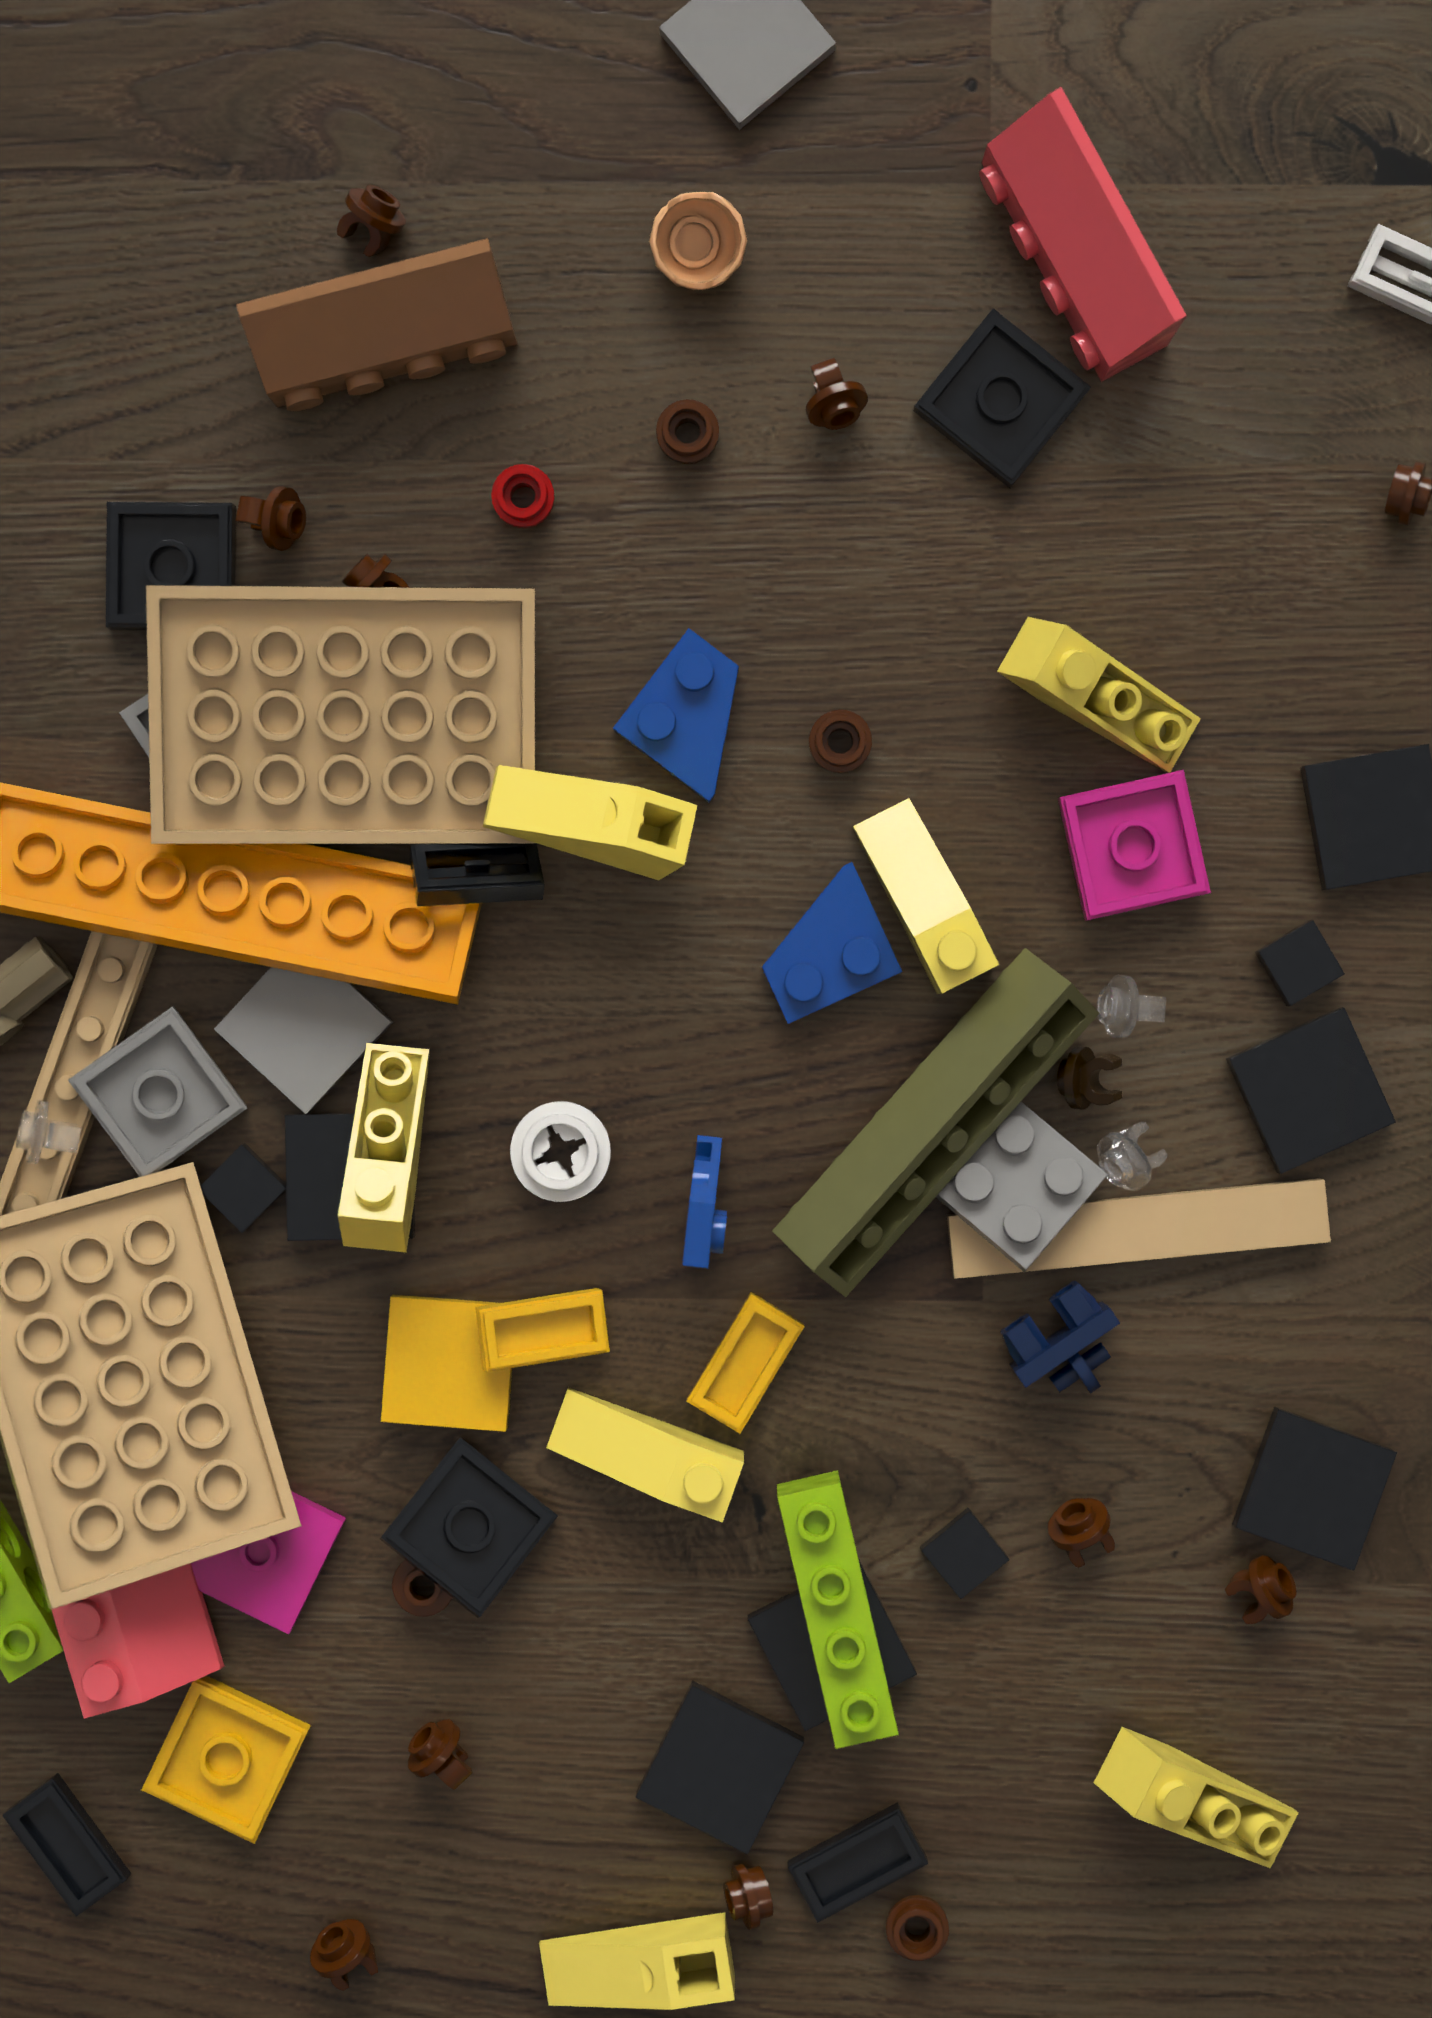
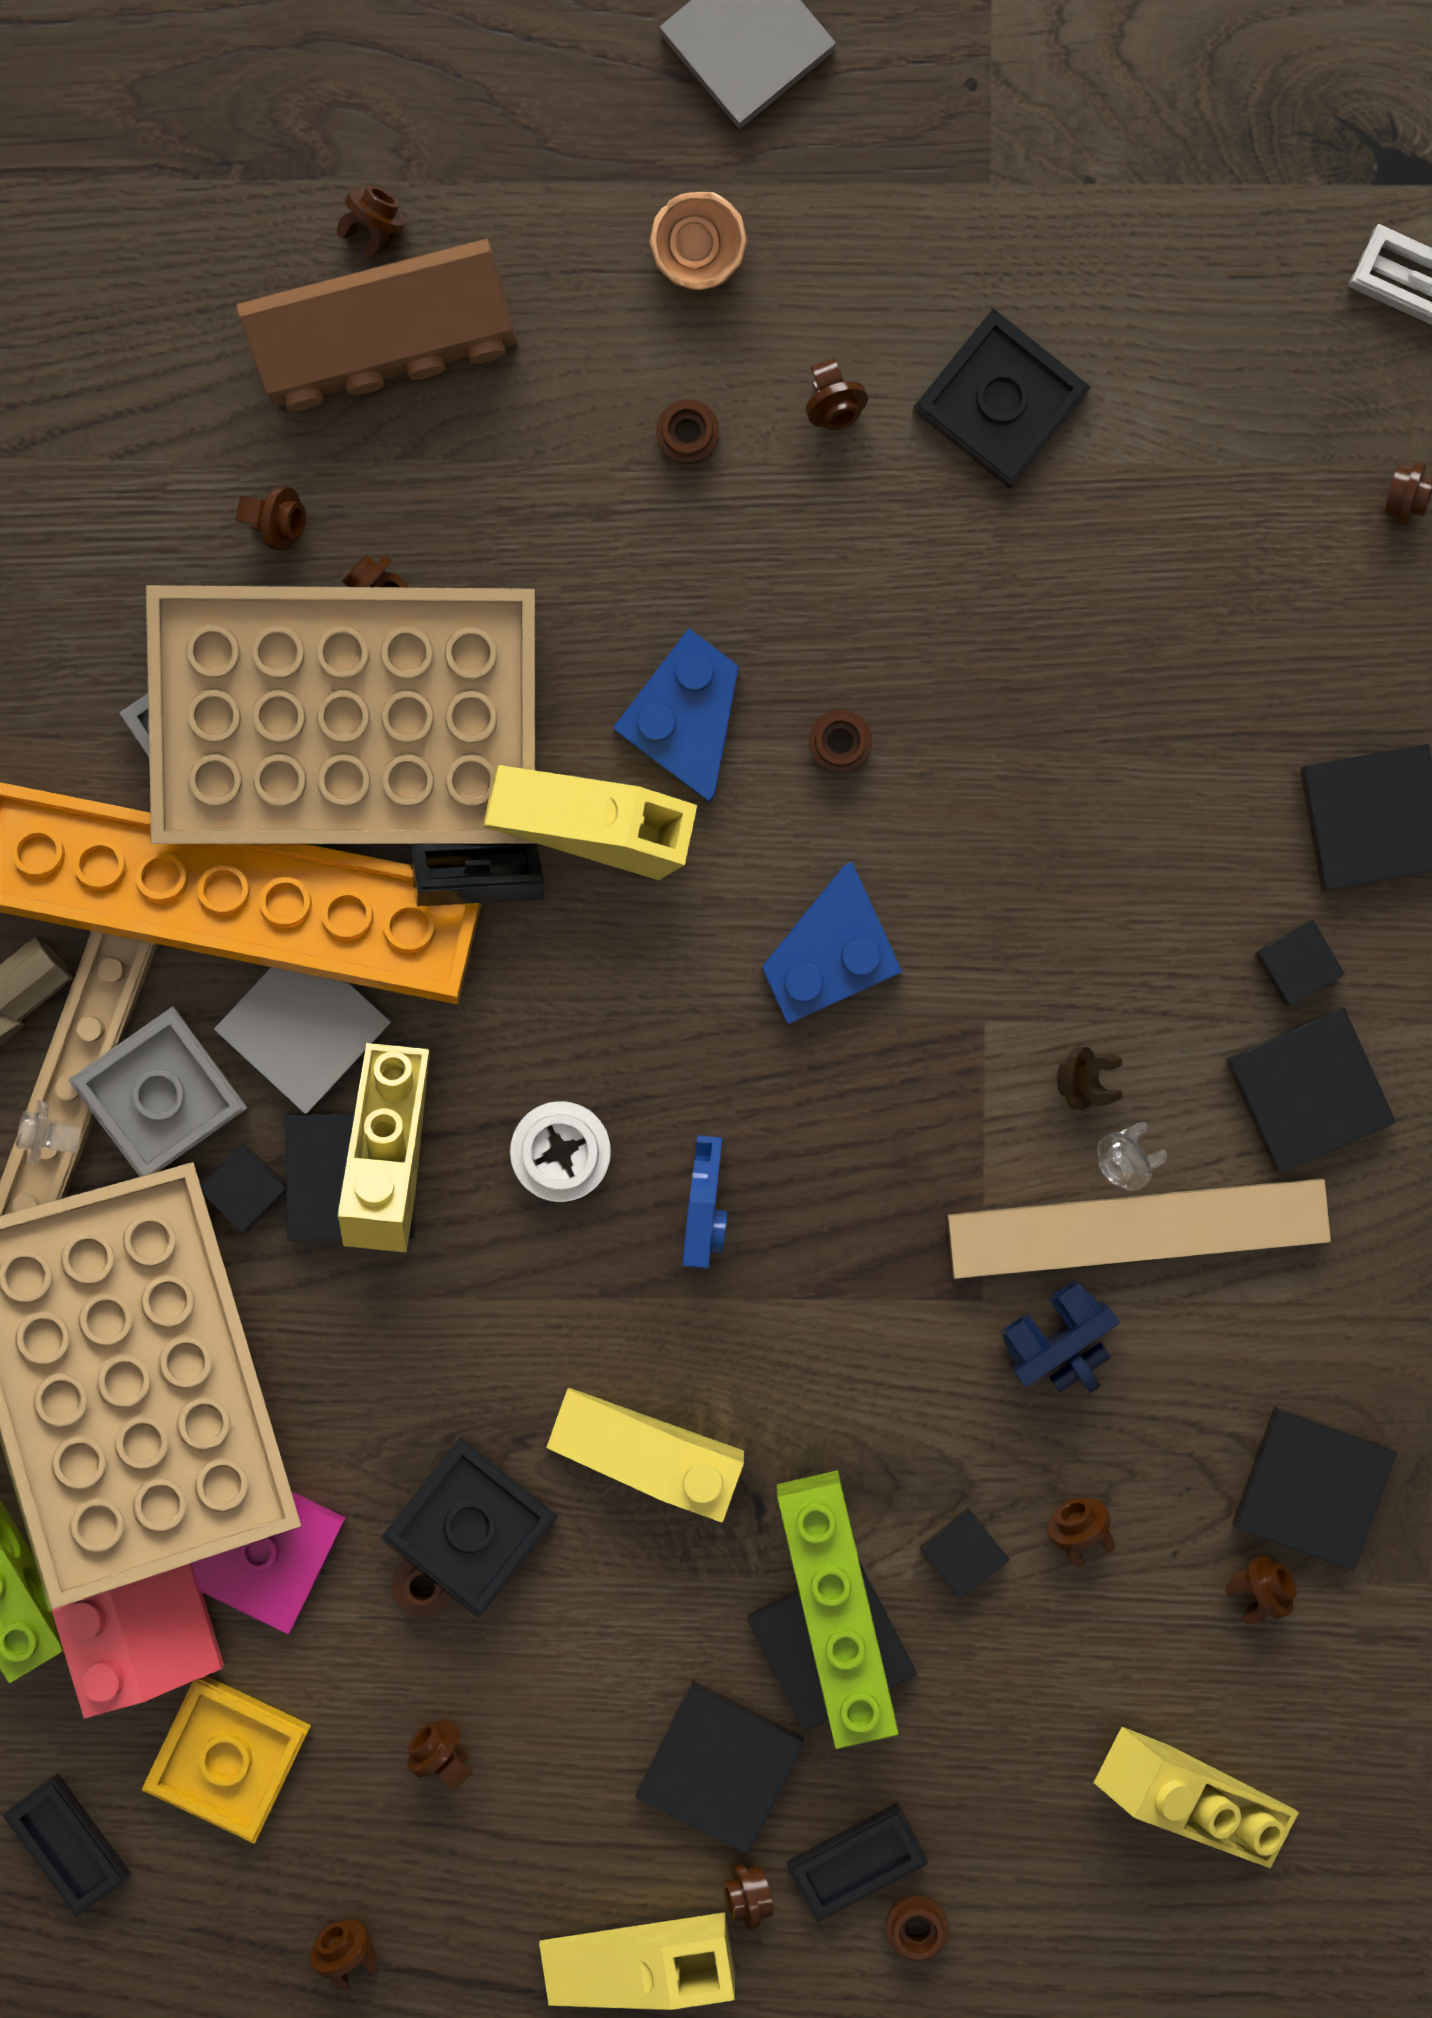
black tile [106,502,236,630] -> none
yellow tile [381,1295,512,1432] -> none
yellow tile [475,1288,610,1372] -> none
red plate [491,464,555,528] -> none
yellow tile [686,1292,805,1434] -> none
olive brick [772,948,1100,1297] -> none
light yellow slope [853,798,999,994] -> none
light grey plate [936,1102,1108,1273] -> none
coral slope [979,87,1187,382] -> none
light yellow slope [997,617,1201,773] -> none
dark pink plate [1058,770,1211,921] -> none
clear plate [1097,975,1166,1038] -> none

